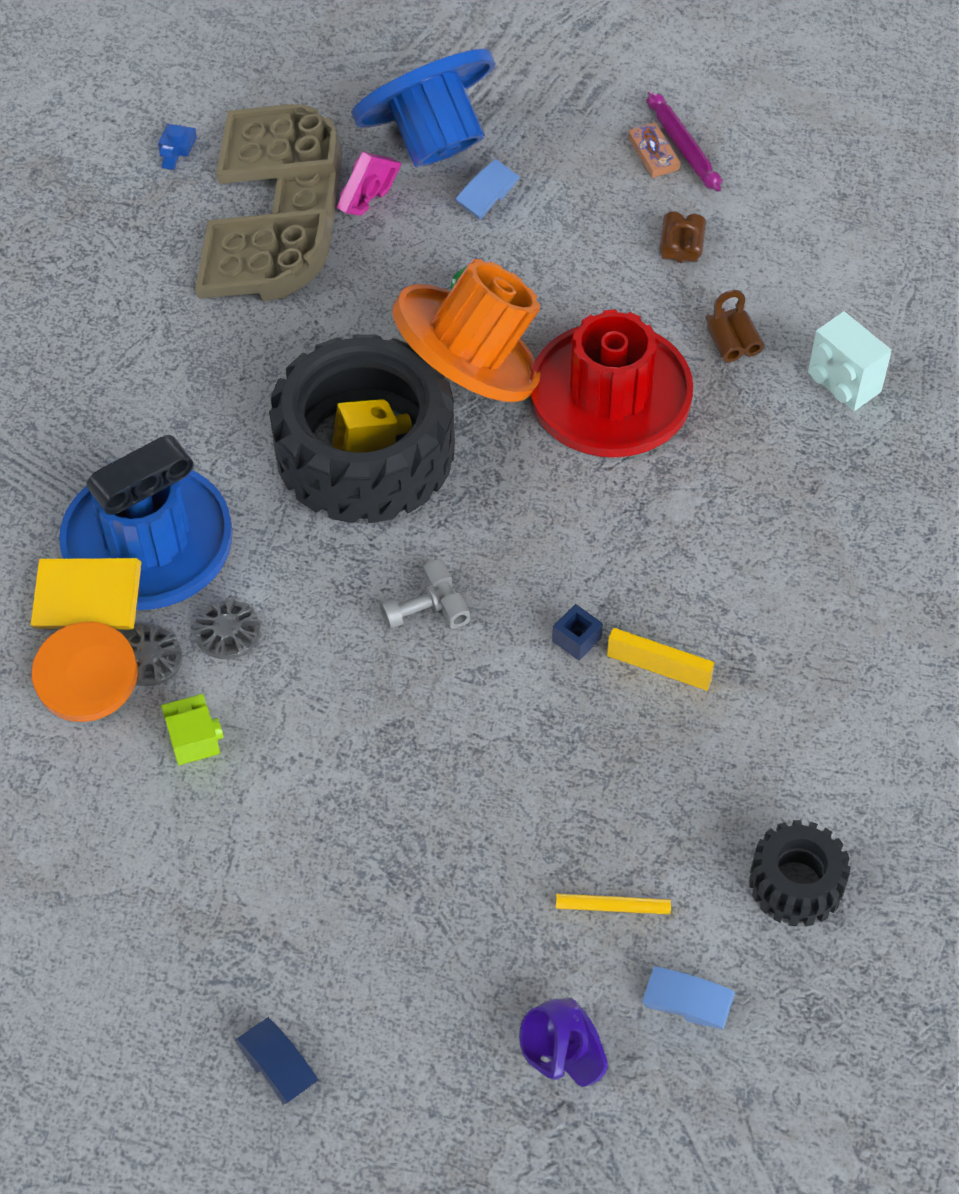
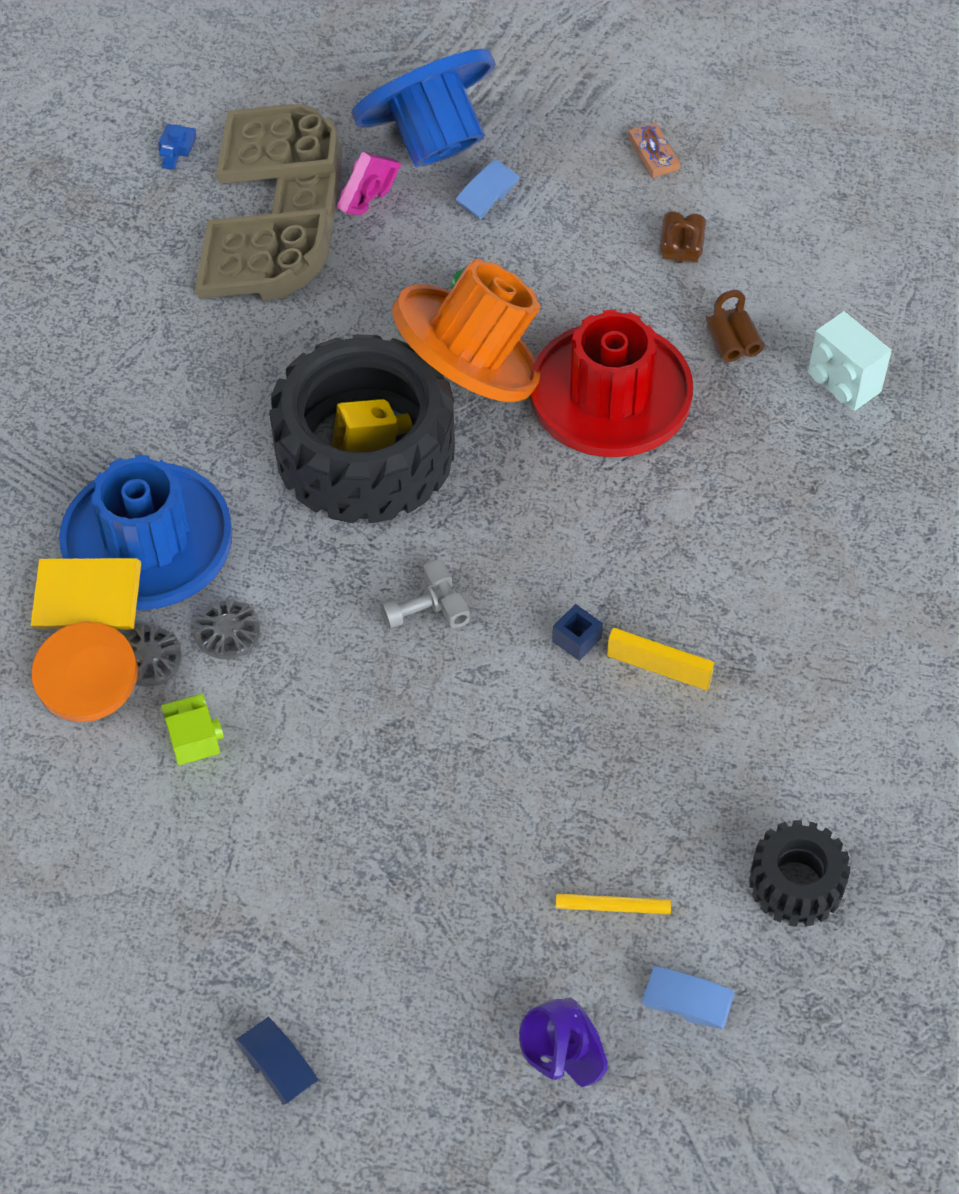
black beam [87,435,194,515] -> none
magenta wheel [646,91,723,192] -> none

